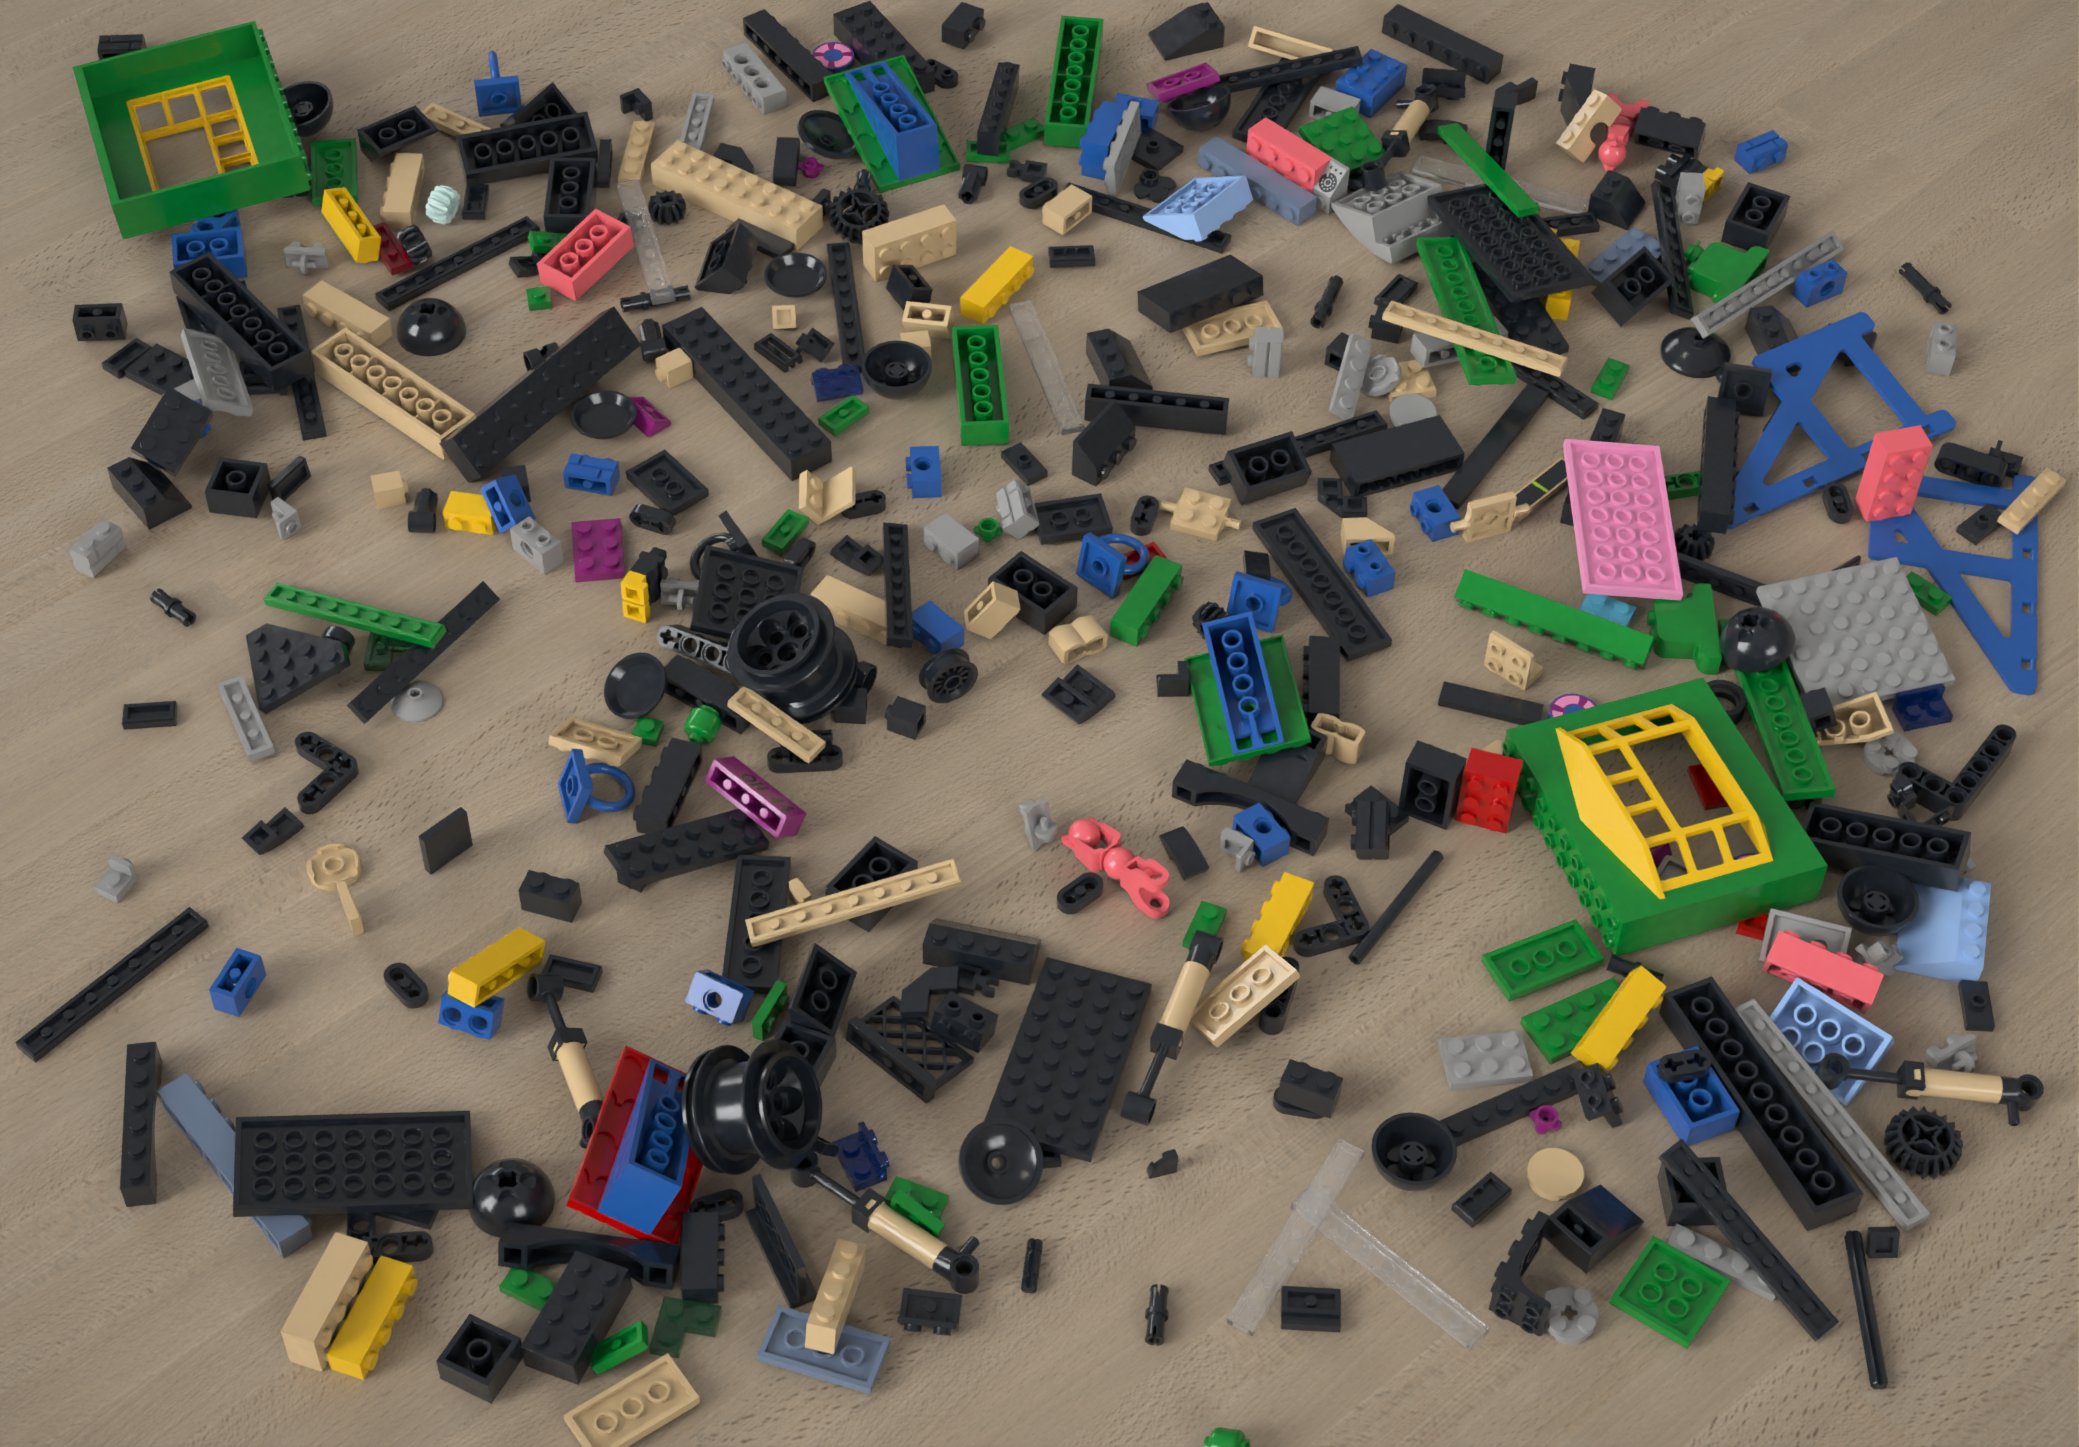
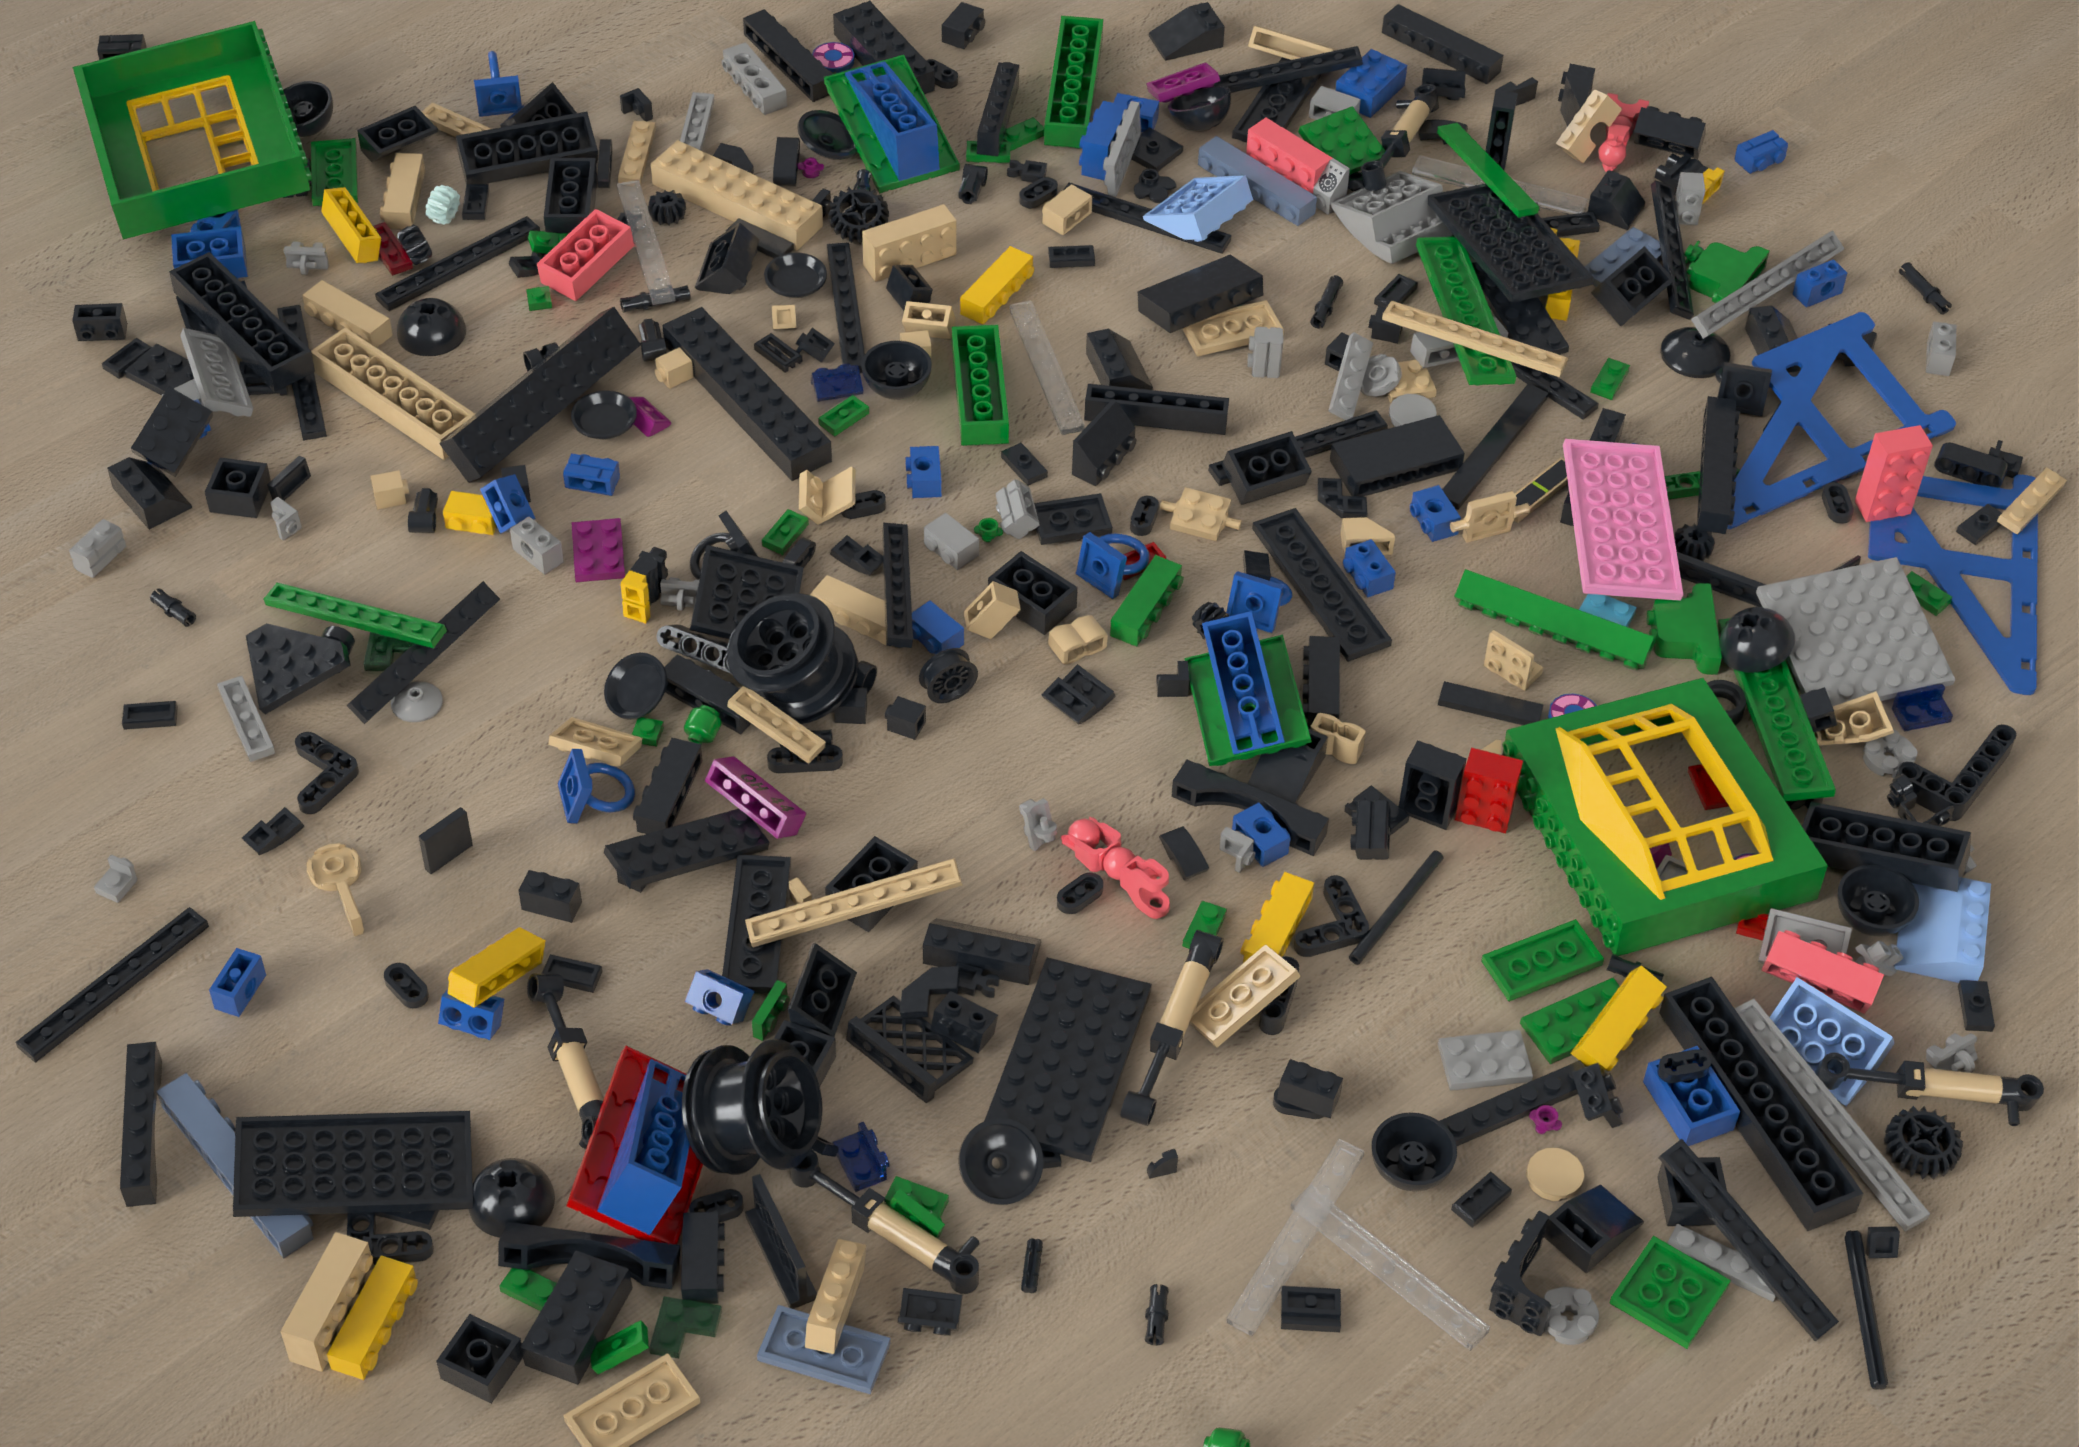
black plate [626,449,709,516] -> none
black beam [629,504,676,535] -> none
black brick [1721,182,1790,250] -> none

